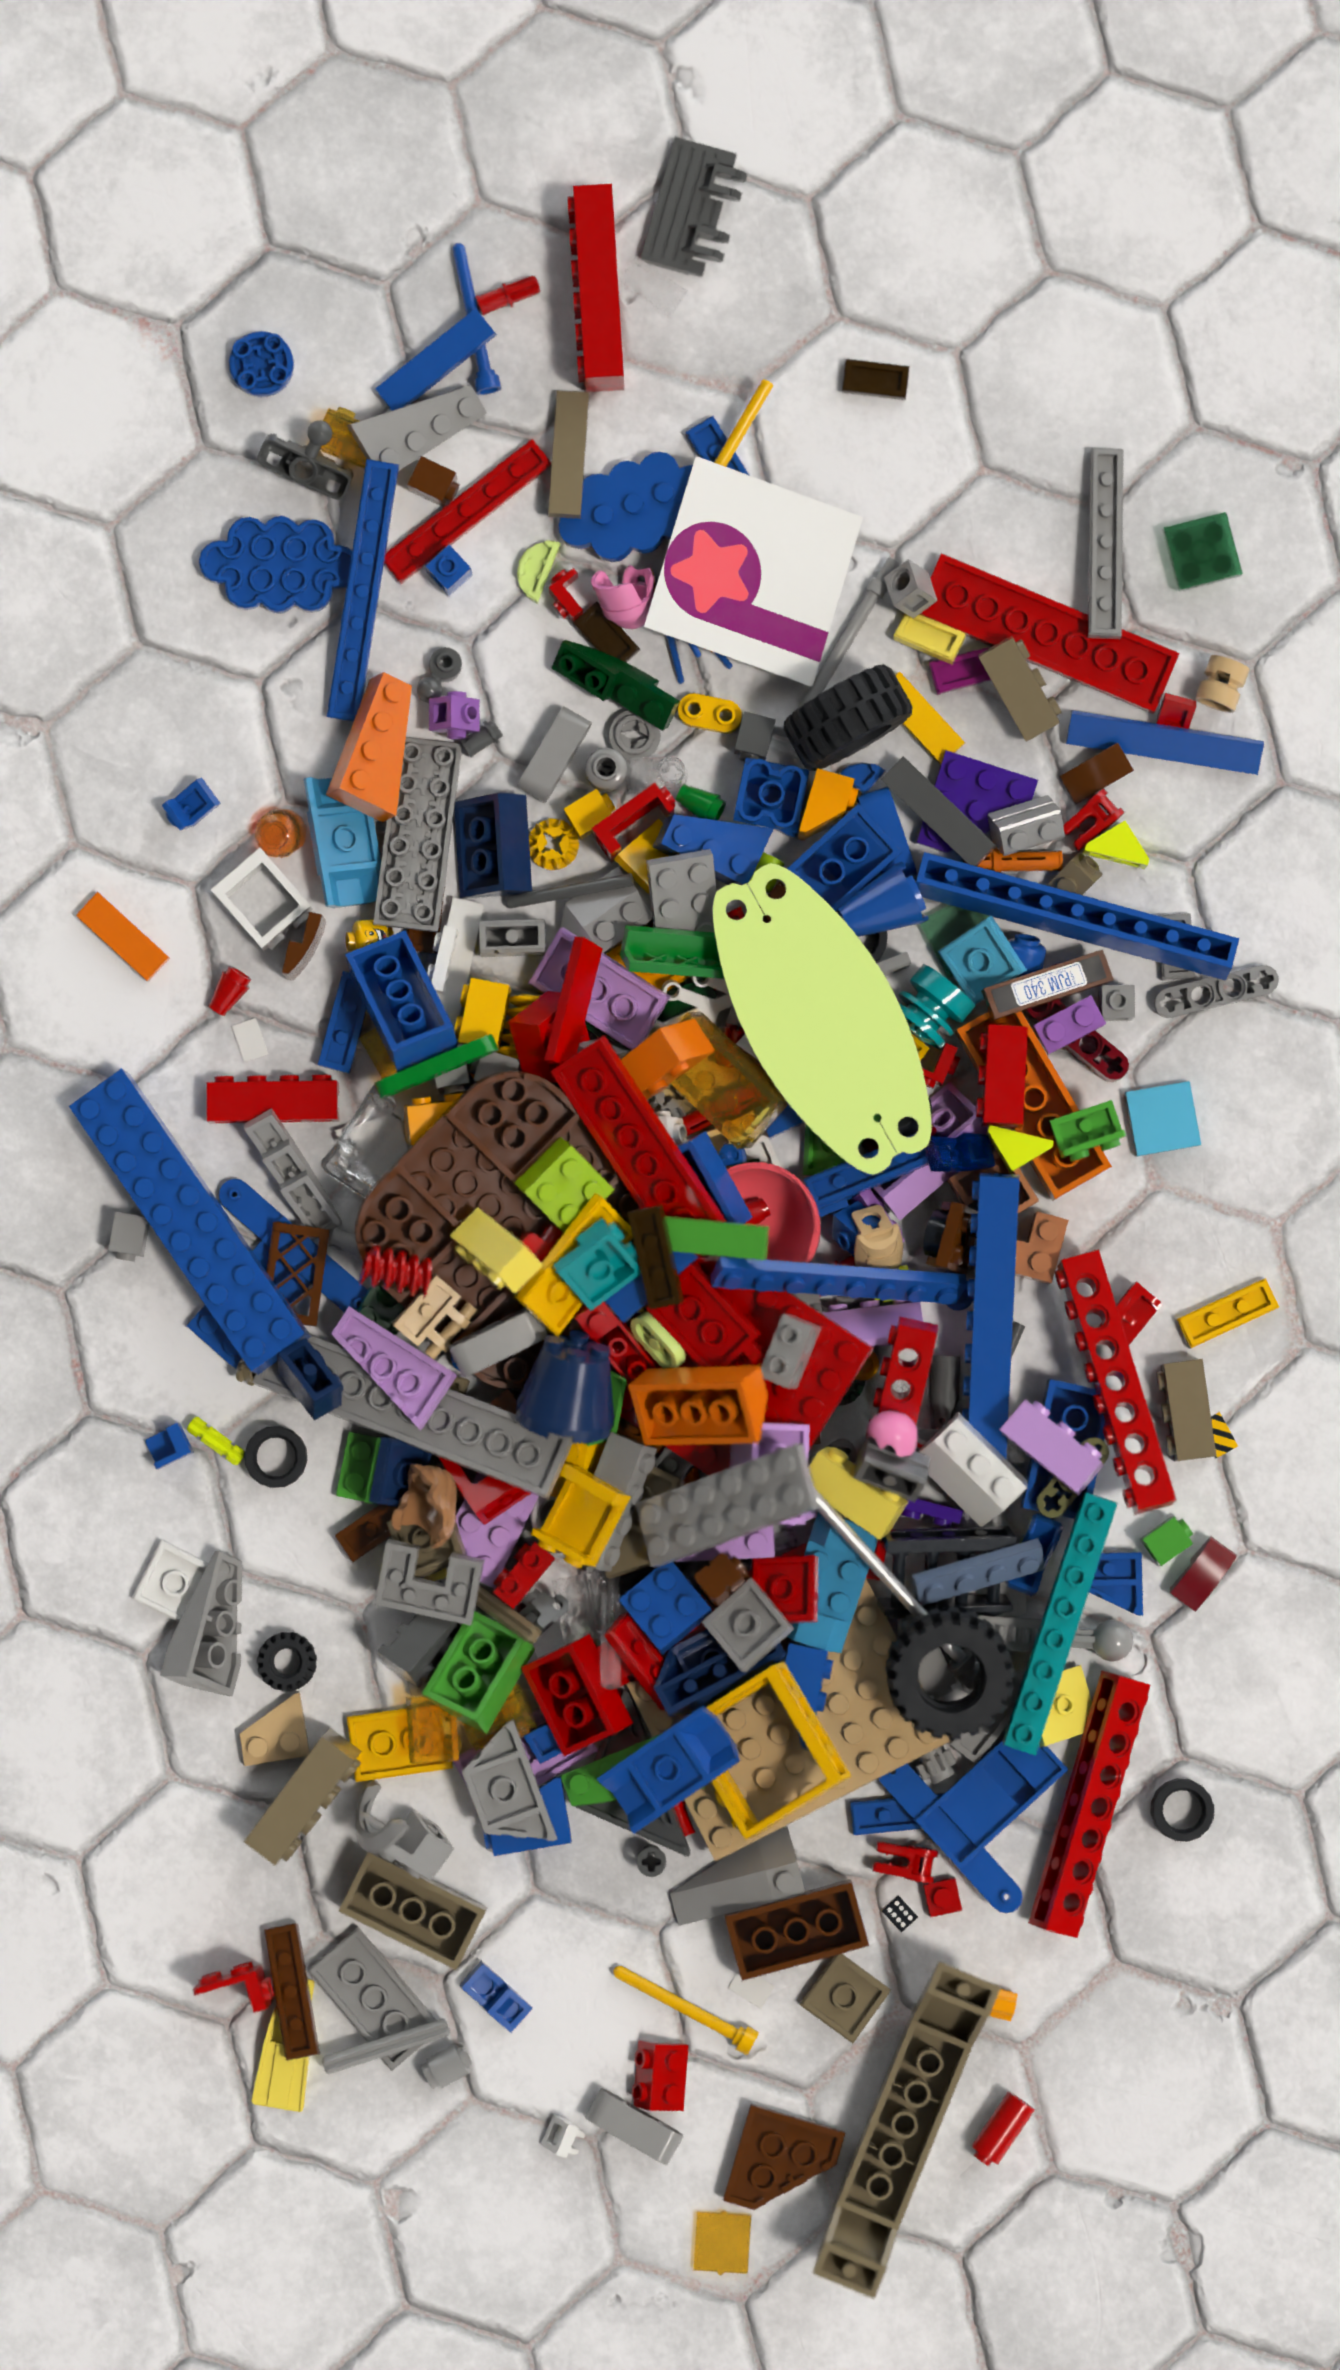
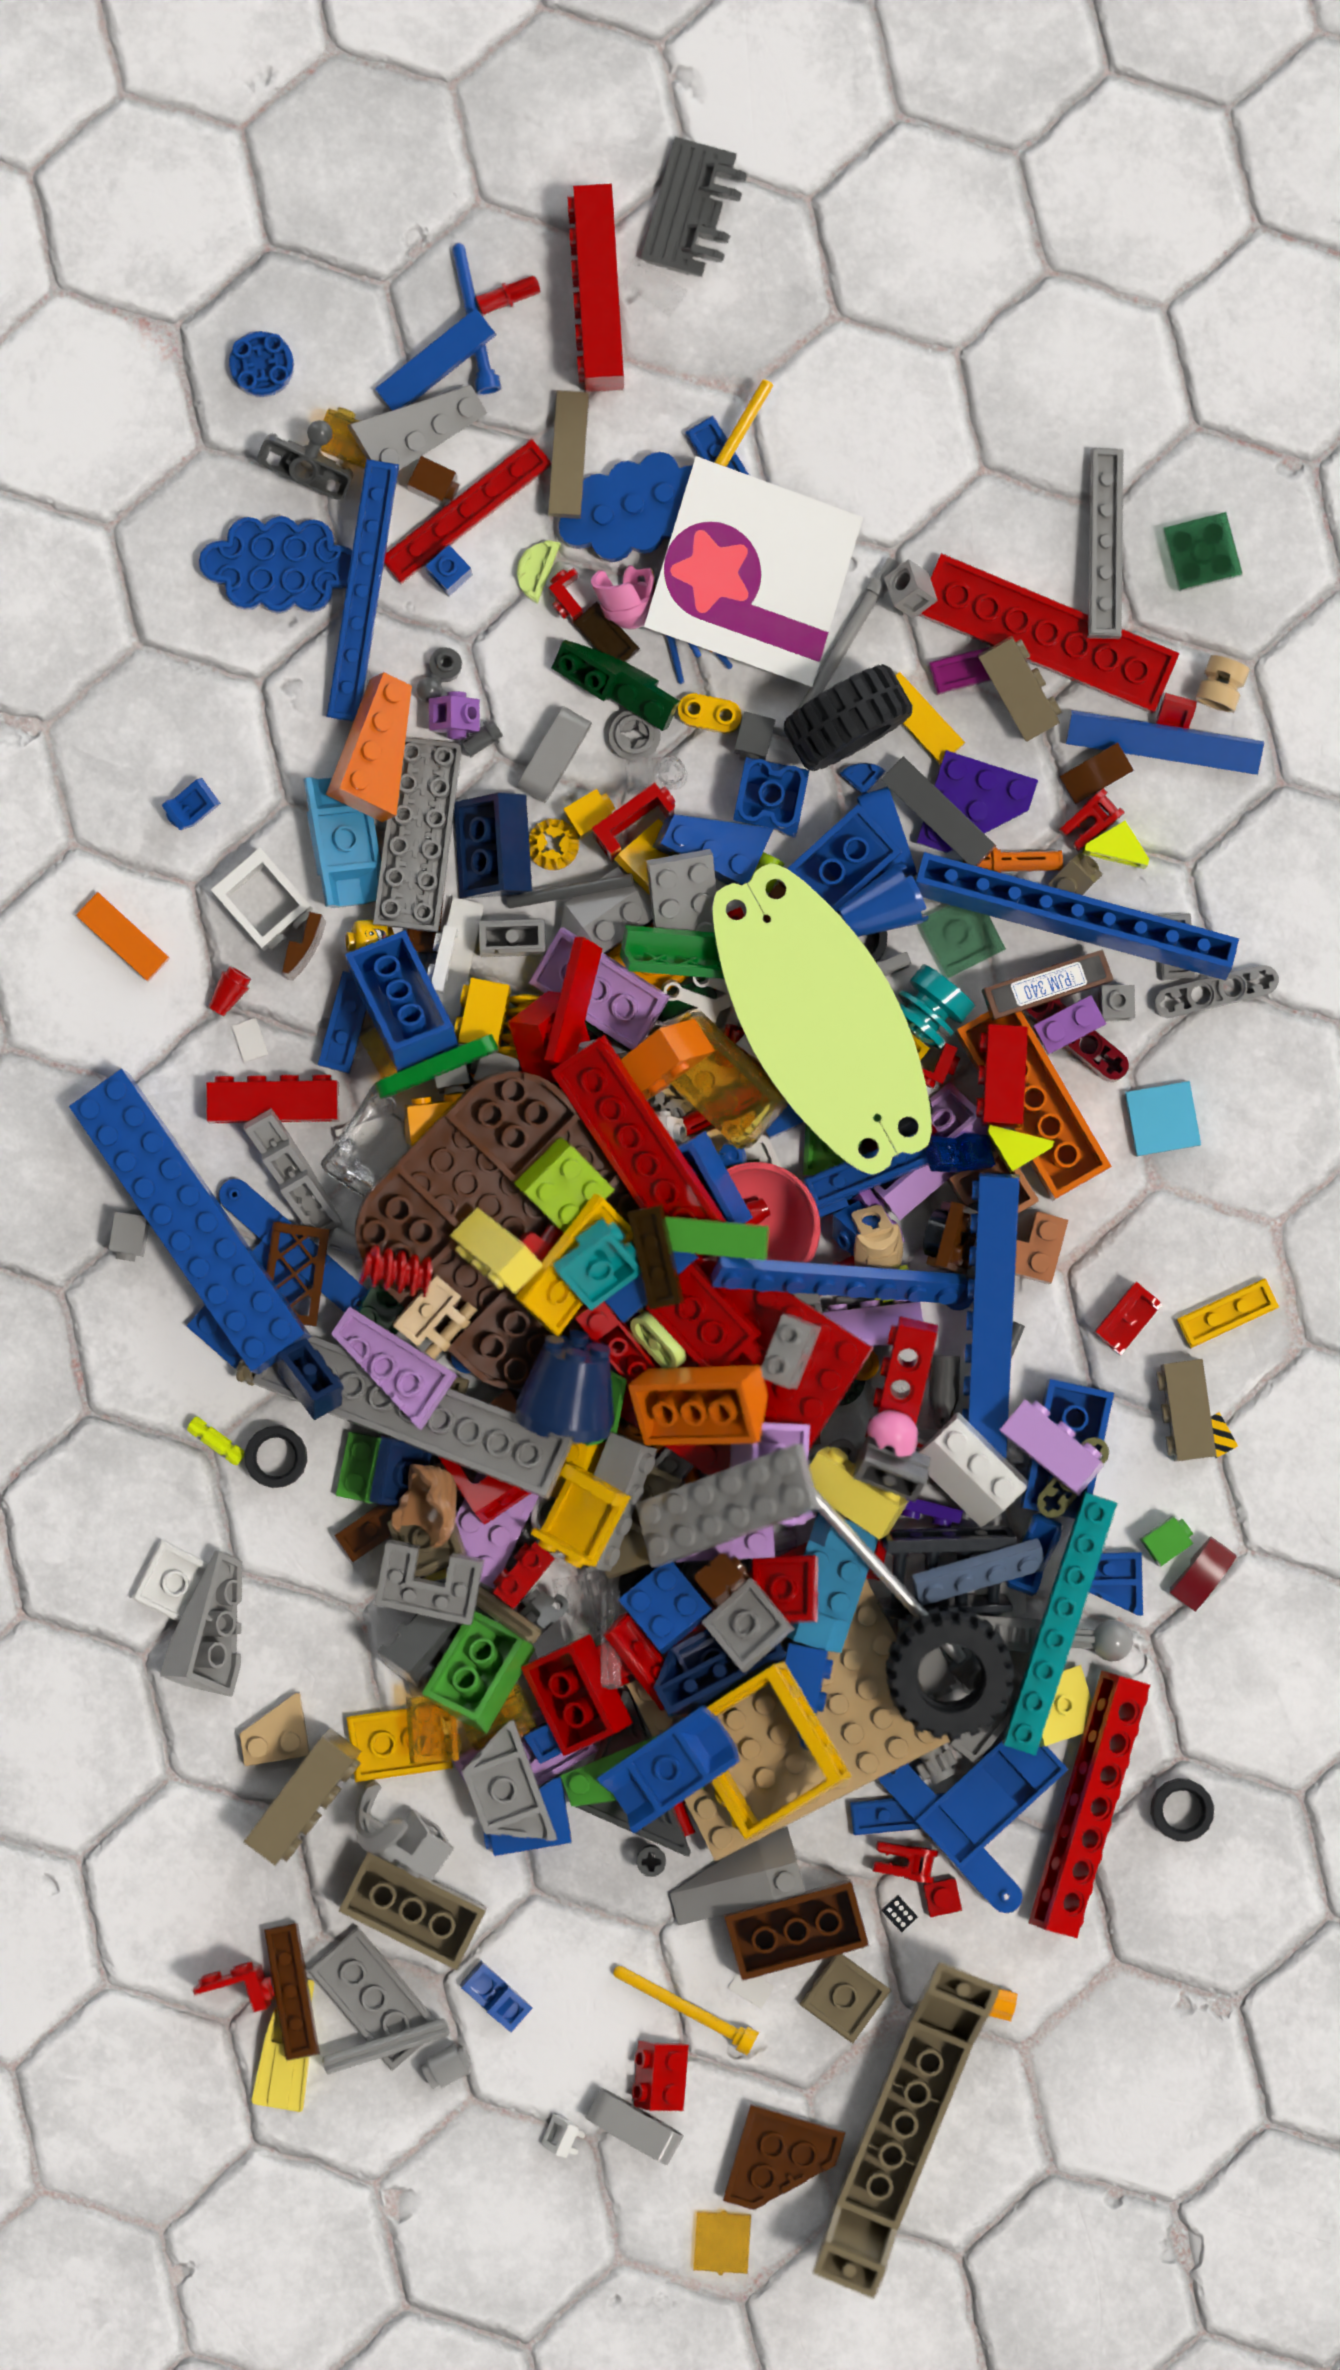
blue panel [145,1423,194,1470] -> none
clear orange hair [254,808,307,858] -> none
black tyre [257,1632,317,1692] -> none
light grey beam [448,1308,548,1377] -> none
light grey head [585,748,628,793] -> none
green cone [676,784,726,821] -> none
light orange slope [797,768,859,841] -> none
dark brown tile [842,359,910,400] -> none
light yellow tile [893,613,966,665] -> none
medium azure tile [938,916,1027,1005] -> none
red brick [971,2091,1035,2166] -> none
light grey brick [987,795,1065,856] -> none
blue head [1008,934,1046,978] -> none
bright green bracket [1049,1100,1126,1162] -> none
red brick [1055,1249,1177,1516] -> none

